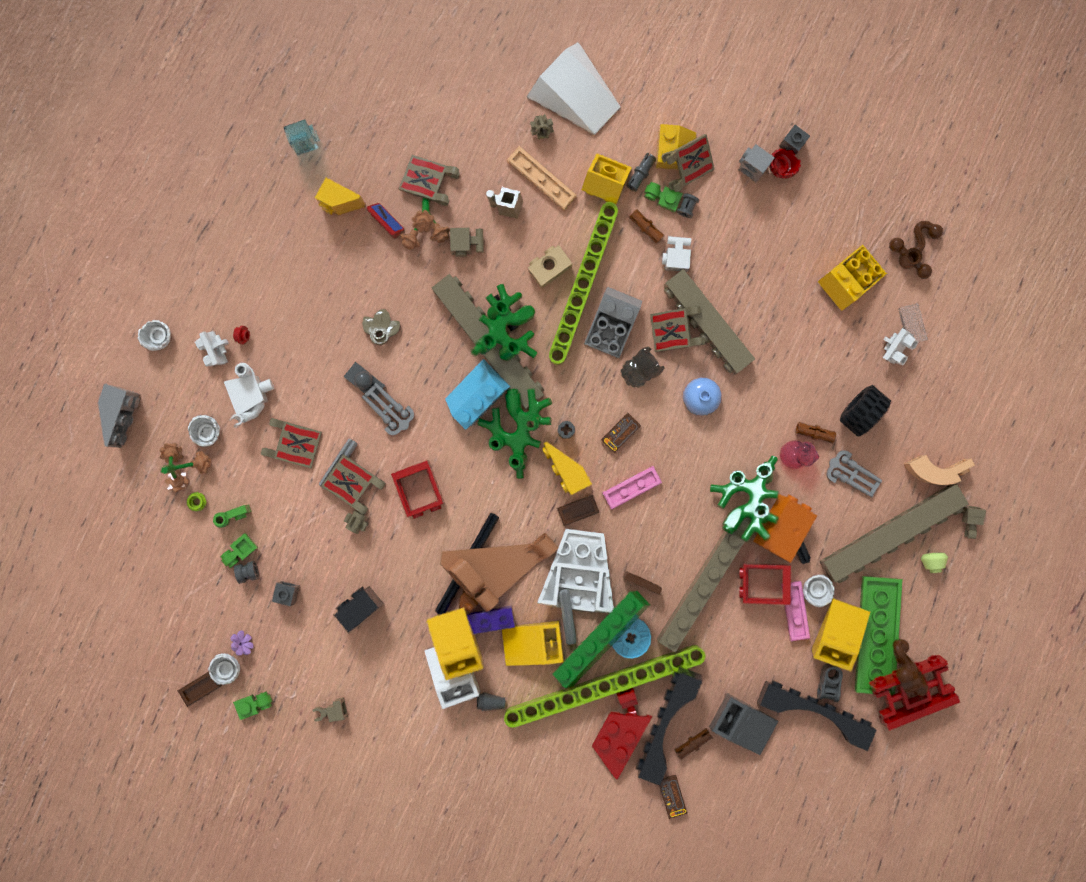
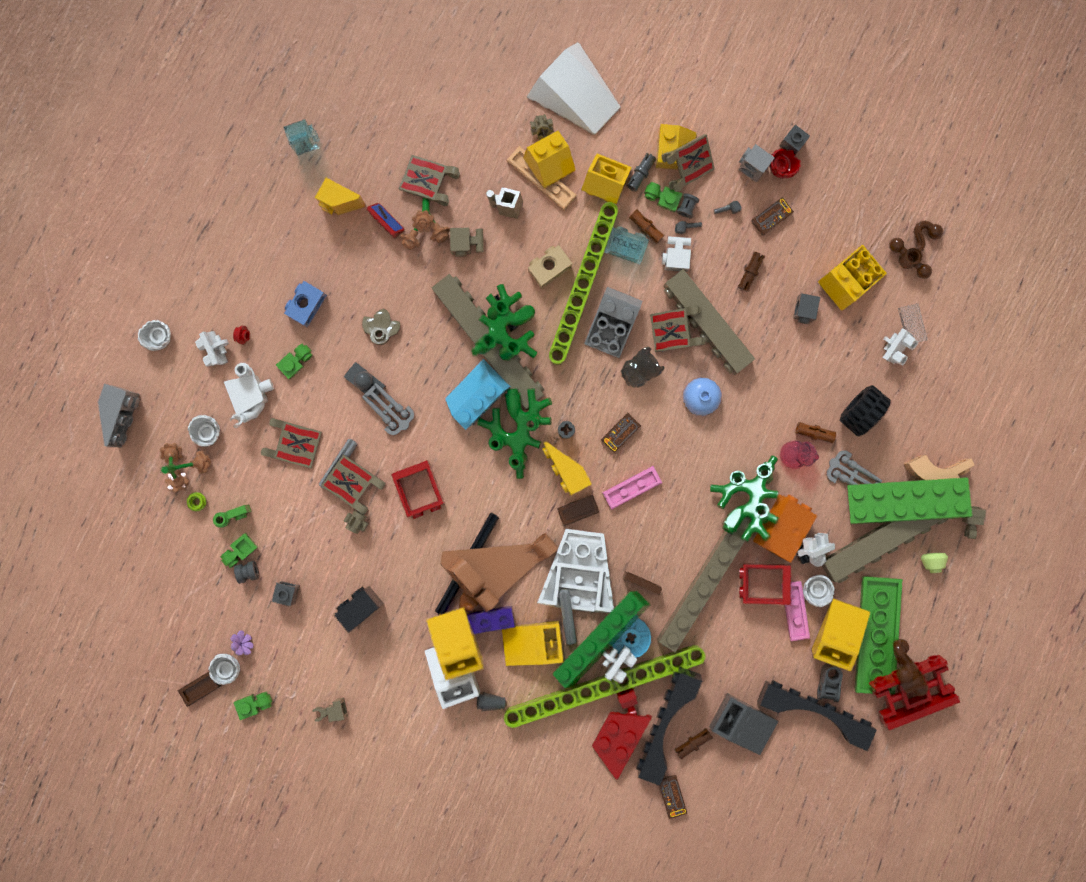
none -> bright green plate [276,343,313,379]
none -> medium blue brick [284,281,327,328]
none -> yellow slope [523,131,576,188]
none -> white hips [602,646,637,683]
none -> clear light blue brick [605,226,649,264]
none -> dark grey hand [675,221,702,234]
none -> dark grey hand [714,201,742,214]
none -> reddish brown pin [738,252,765,292]
none -> reddish brown tile [751,197,794,236]
none -> dark grey brick [793,293,820,324]
none -> white hips [798,533,835,567]
none -> bright green plate [847,477,972,524]

